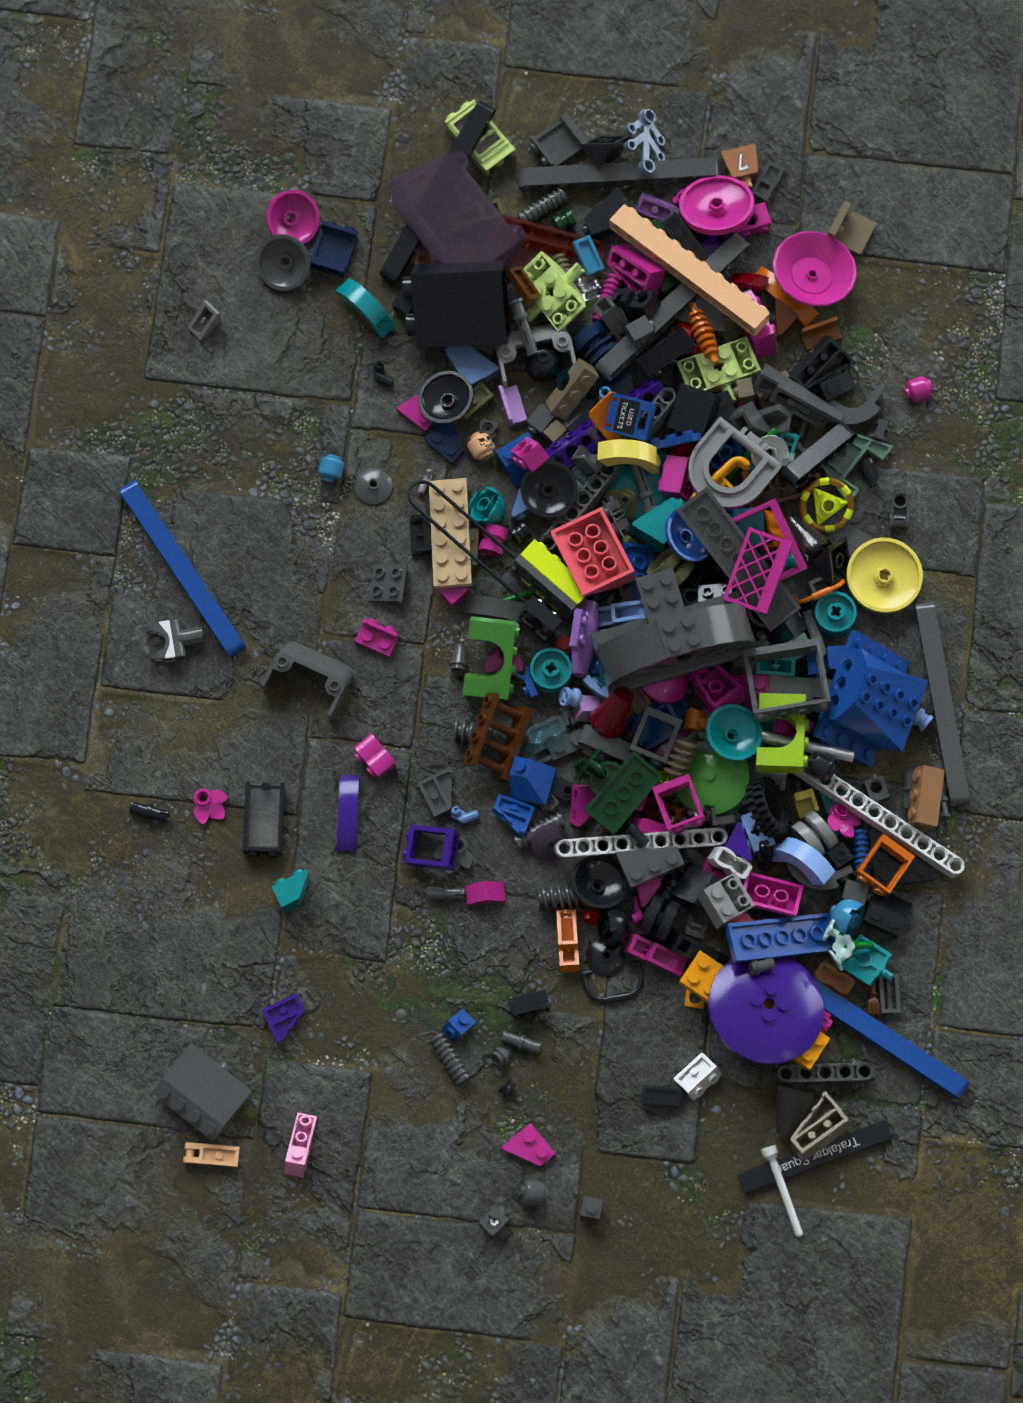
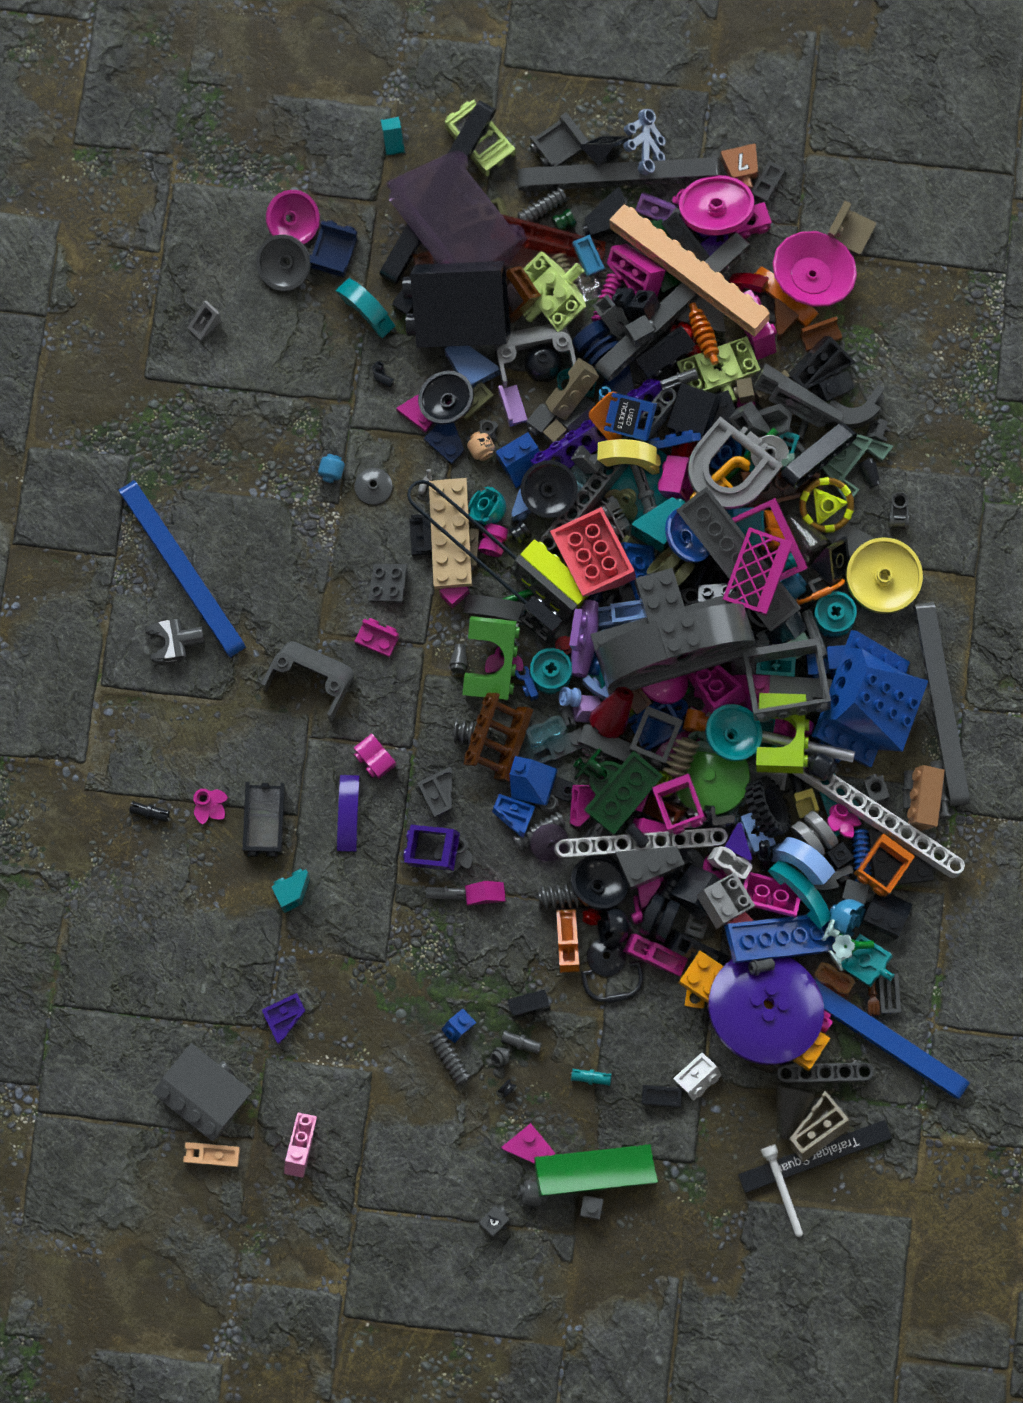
medium blue arm [451,806,480,824] -> none
dark grey pin [507,298,539,356] -> none
dark pink brick [510,437,550,472] -> none
dark pink head [904,376,933,403] -> none
light blue wheel [912,708,934,732] -> none
none -> teal slope [381,117,405,156]
none -> green arch [534,1144,658,1197]
none -> teal pin [571,1068,612,1086]
none -> dark grey axle [660,368,699,389]
none -> teal slope [768,860,831,929]
none -> dark azure head [781,573,807,600]

